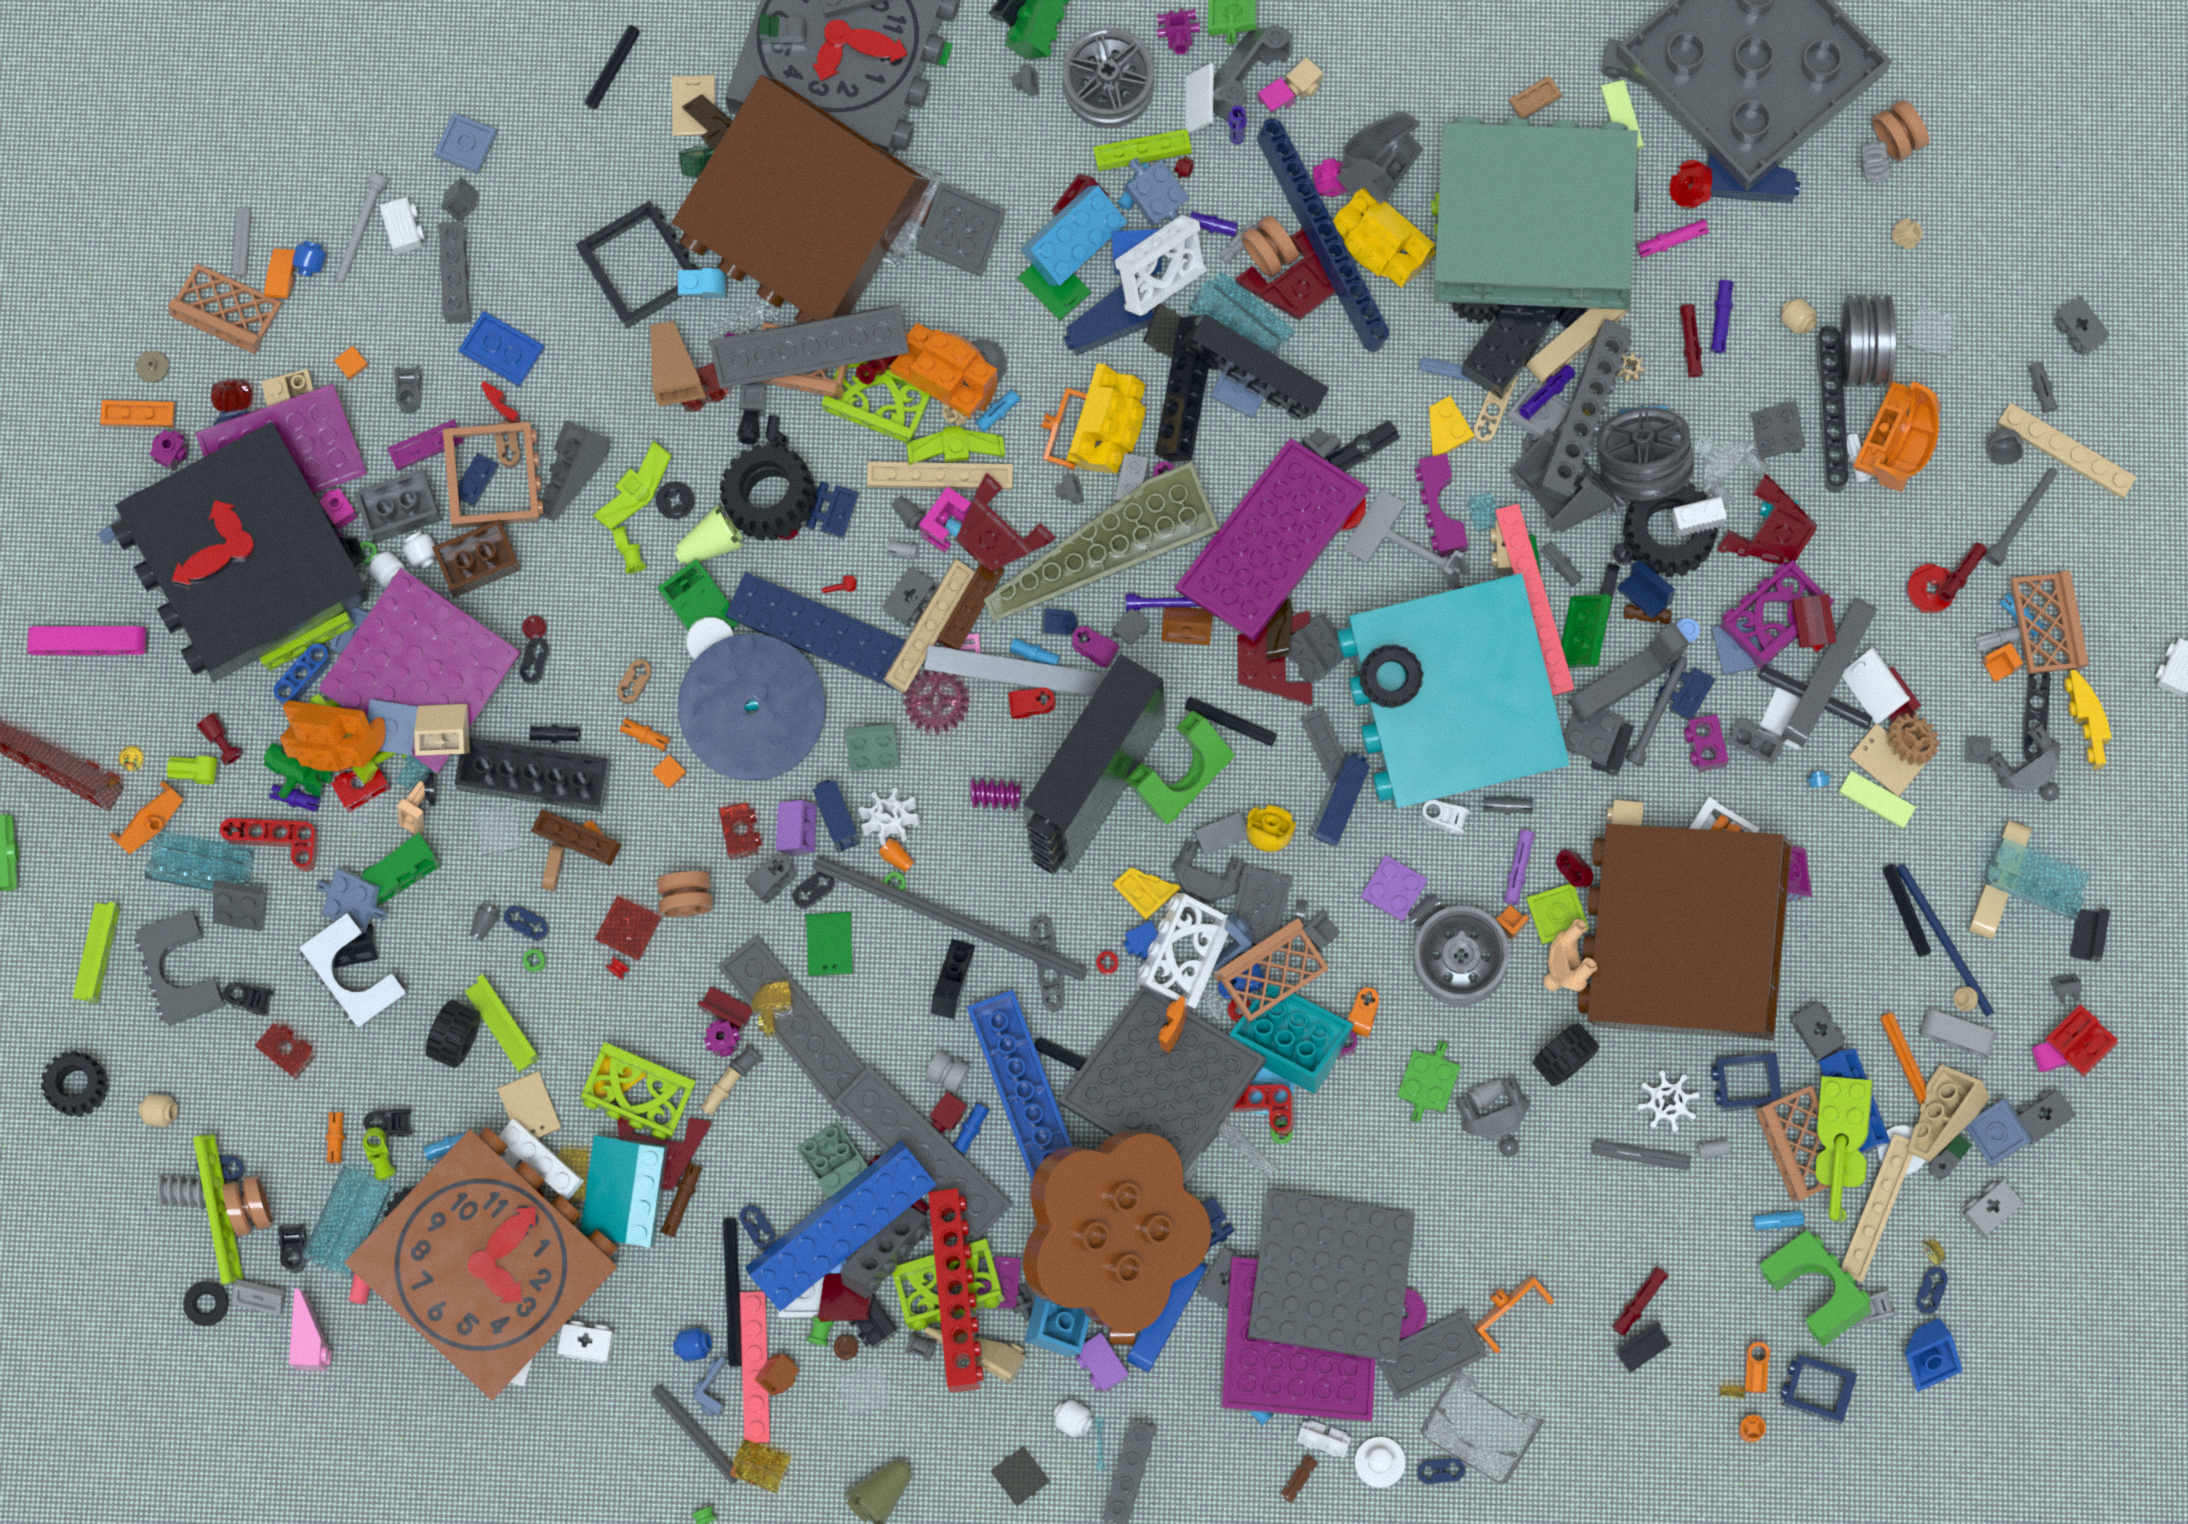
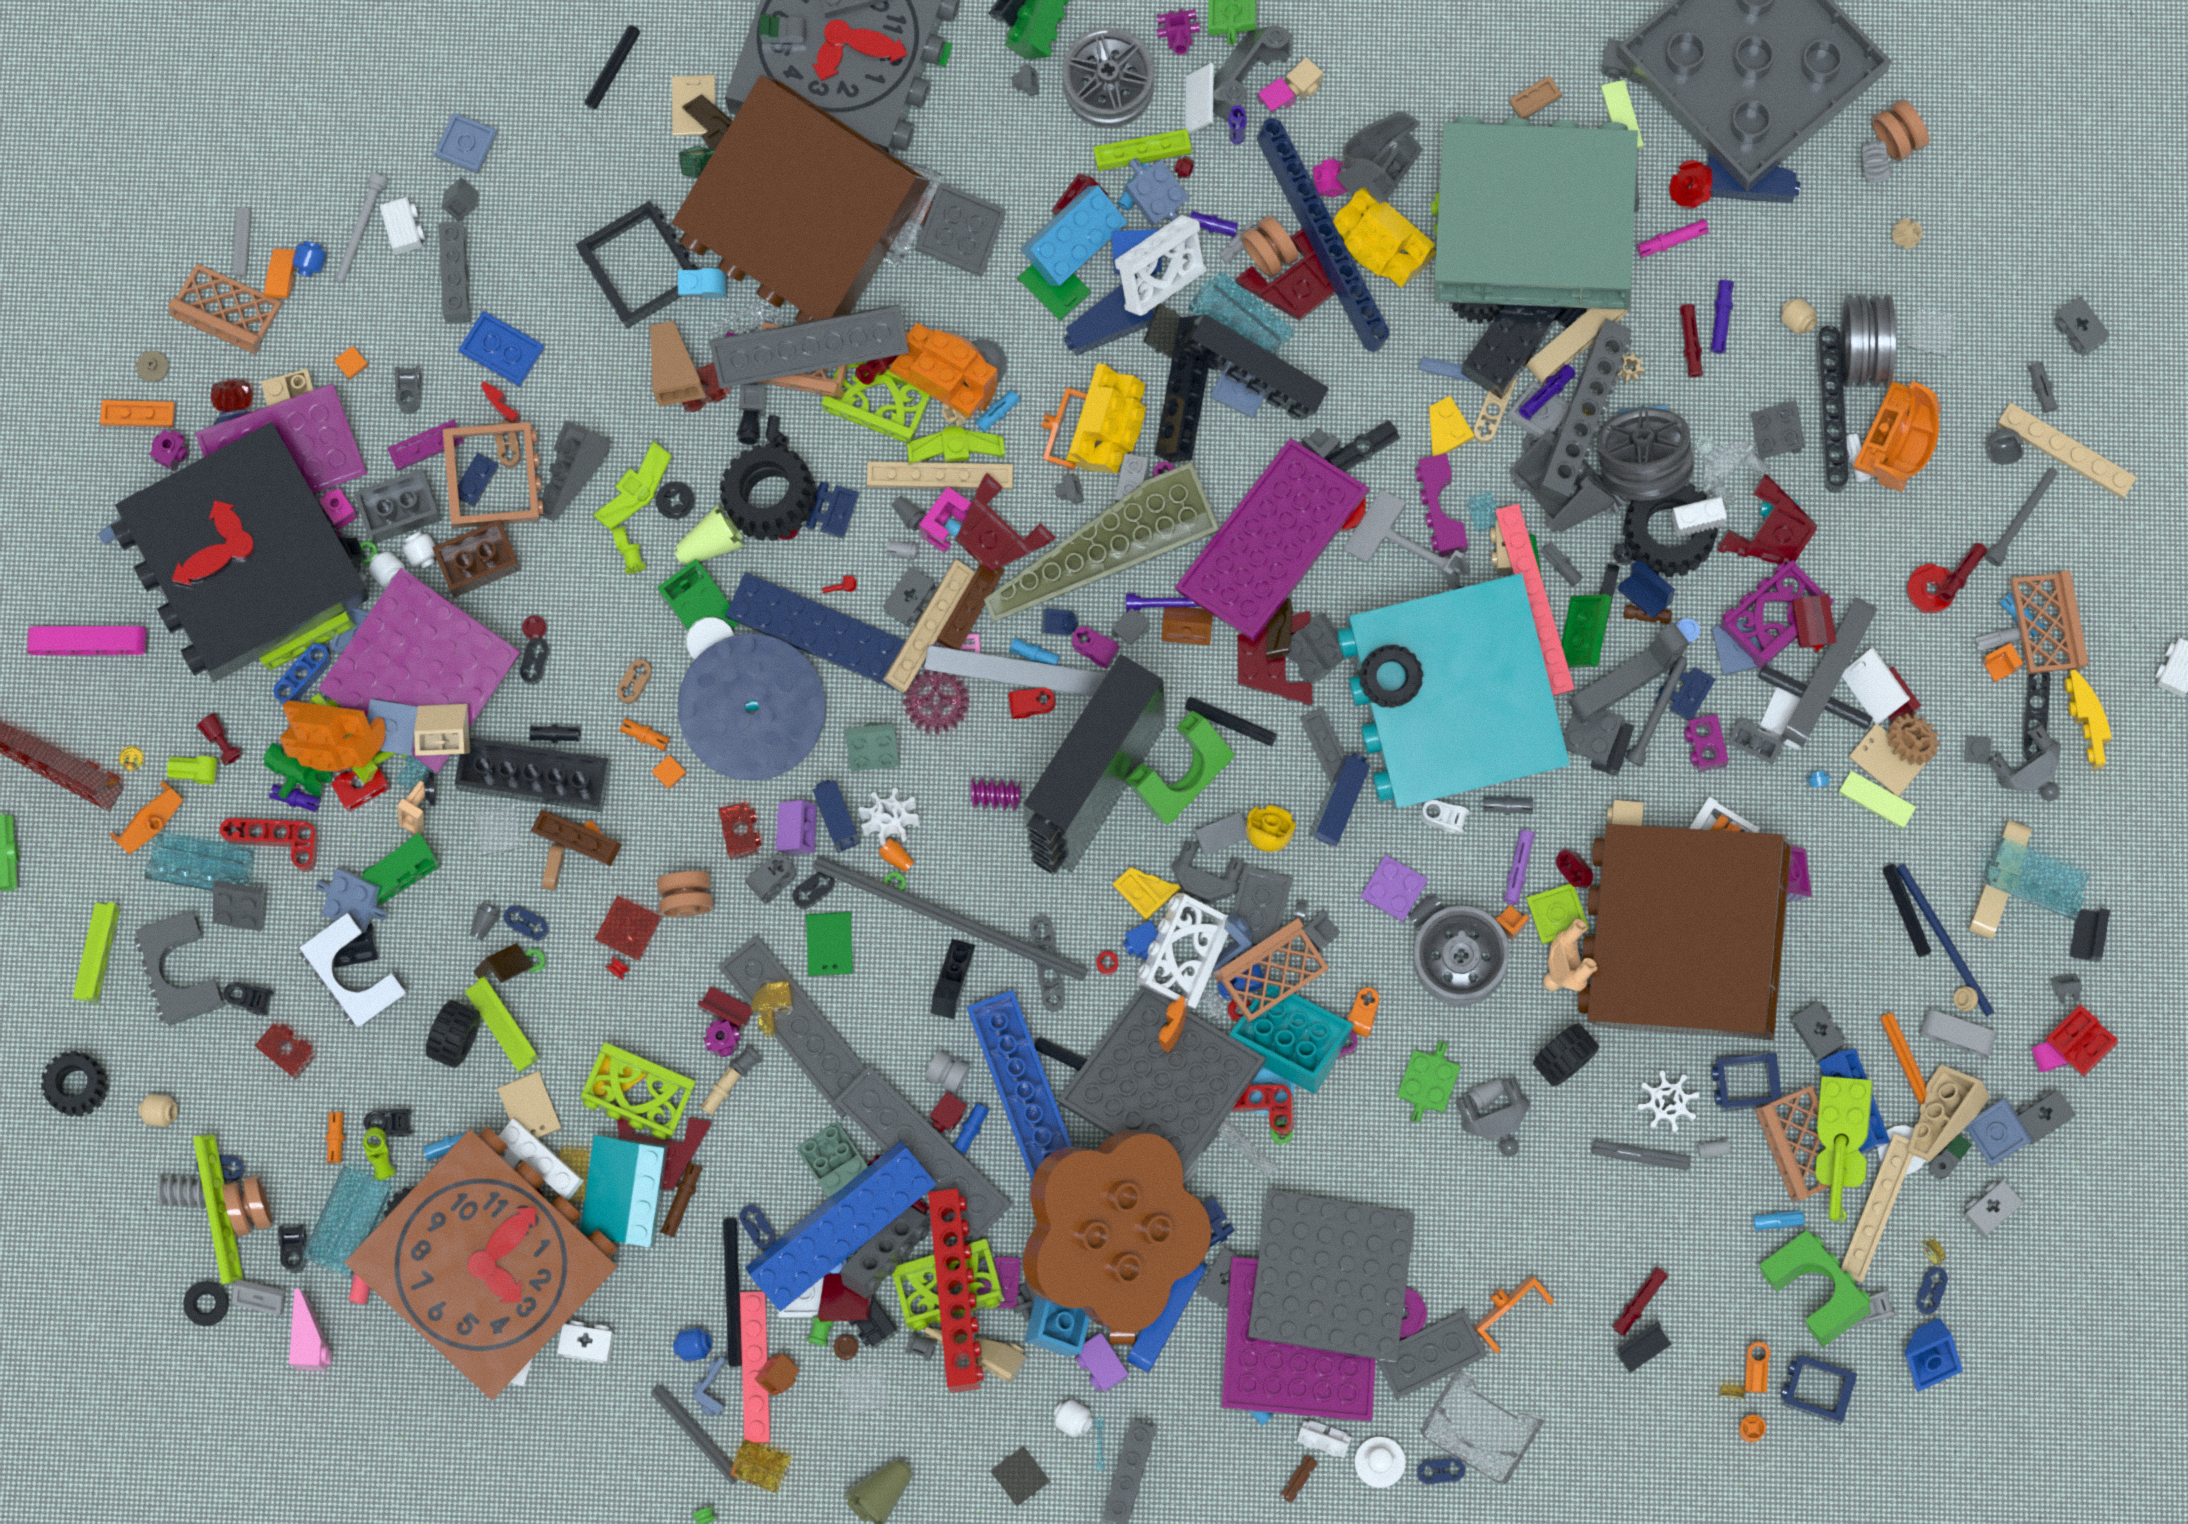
none -> dark brown panel [473,943,533,983]

